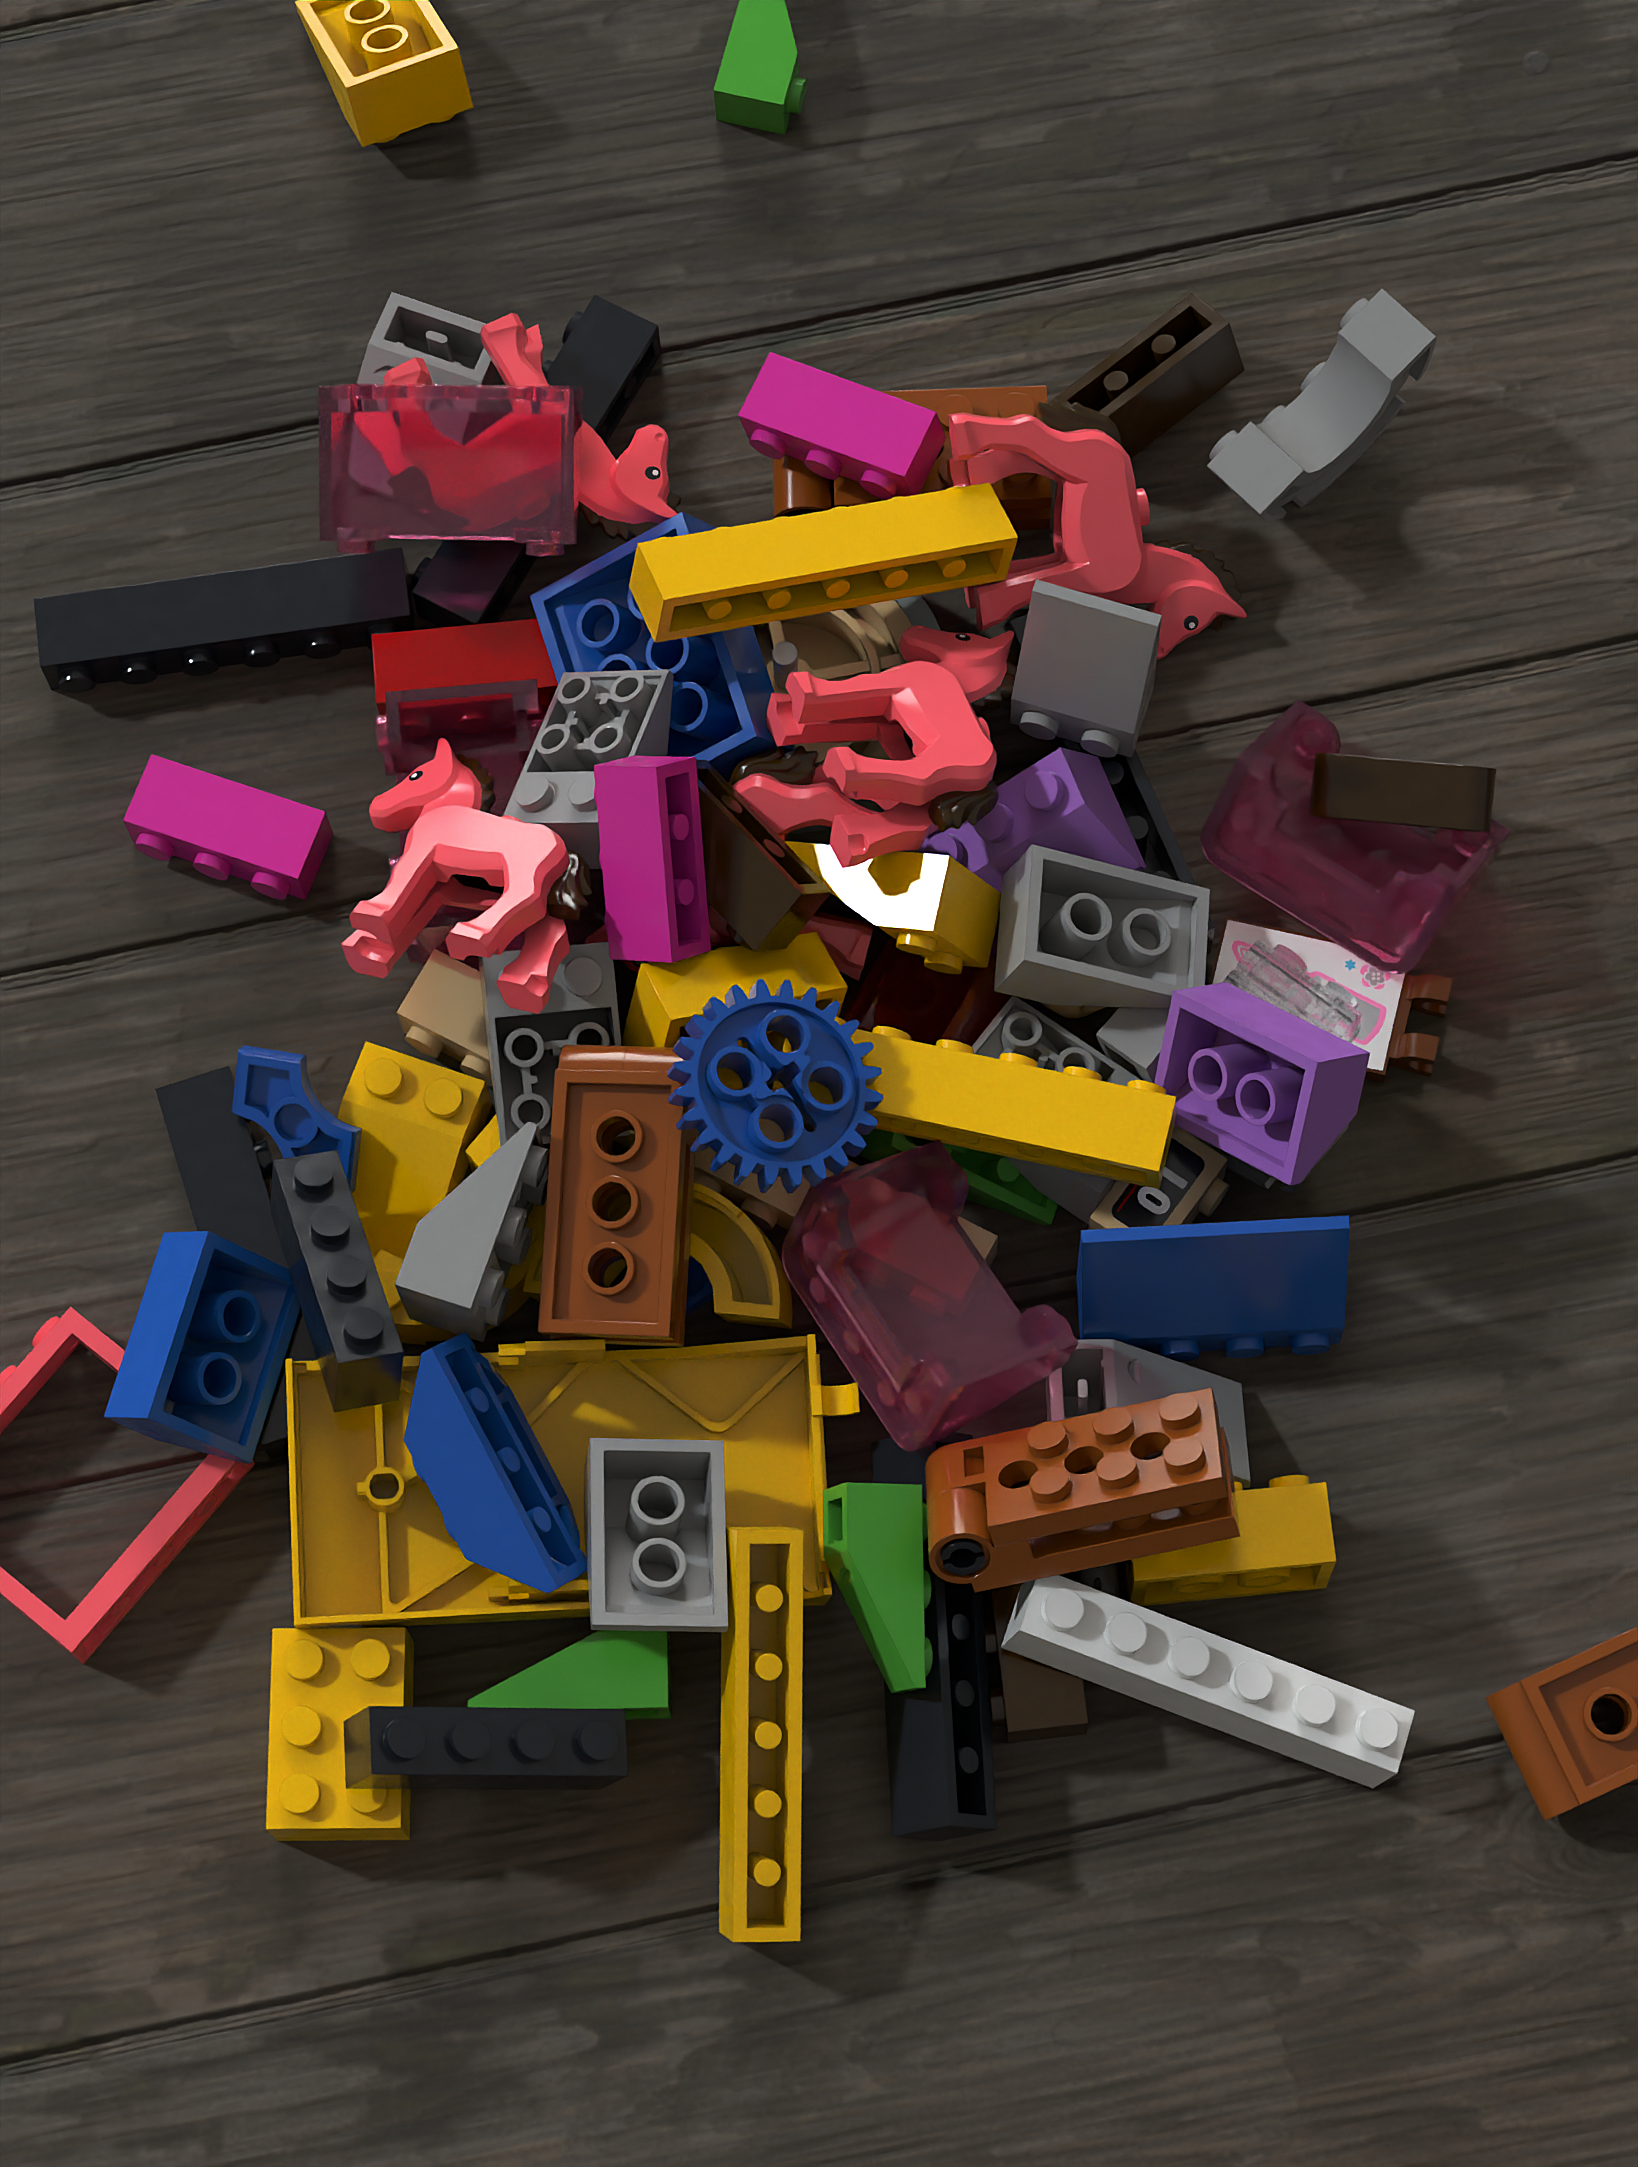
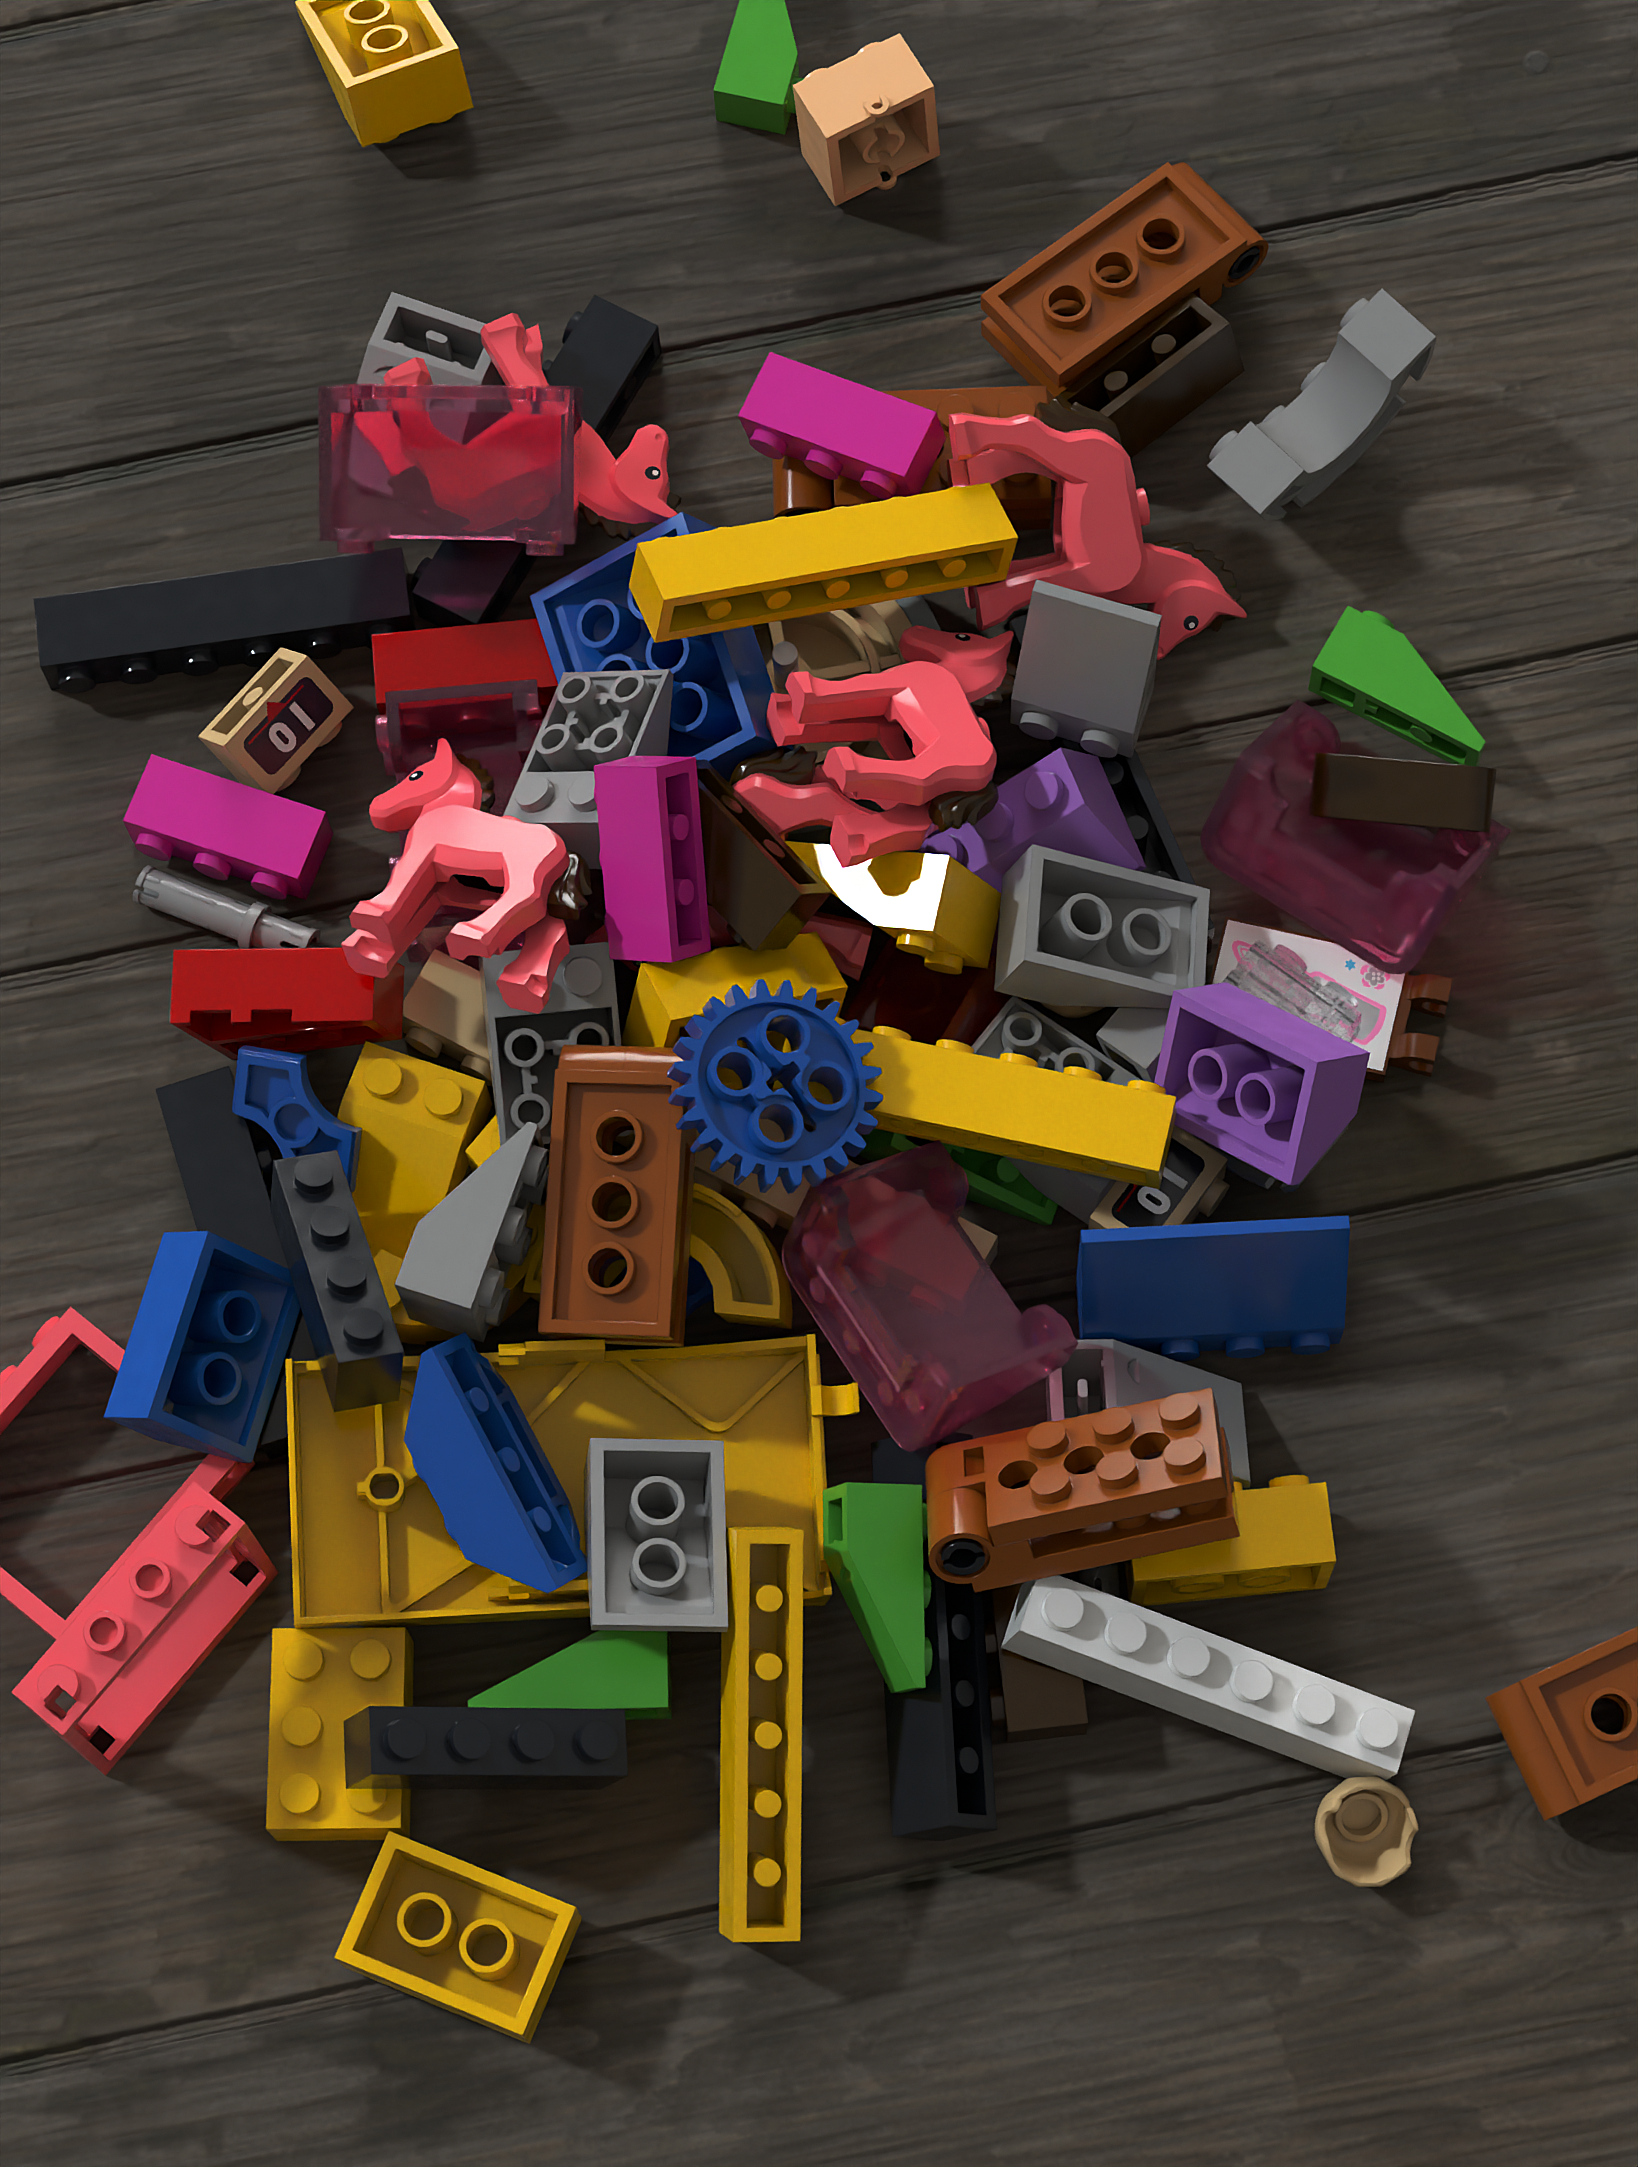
none -> coral window [11,1481,279,1776]
none -> light grey pin [133,865,320,949]
none -> red wedge [170,947,405,1060]
none -> tan brick [198,647,354,794]
none -> yellow brick [334,1831,582,2044]
none -> light nougat brick [793,33,940,206]
none -> dark orange hinge [981,162,1269,404]
none -> bright green slope [1308,606,1486,766]
none -> tan hair [1314,1776,1419,1887]

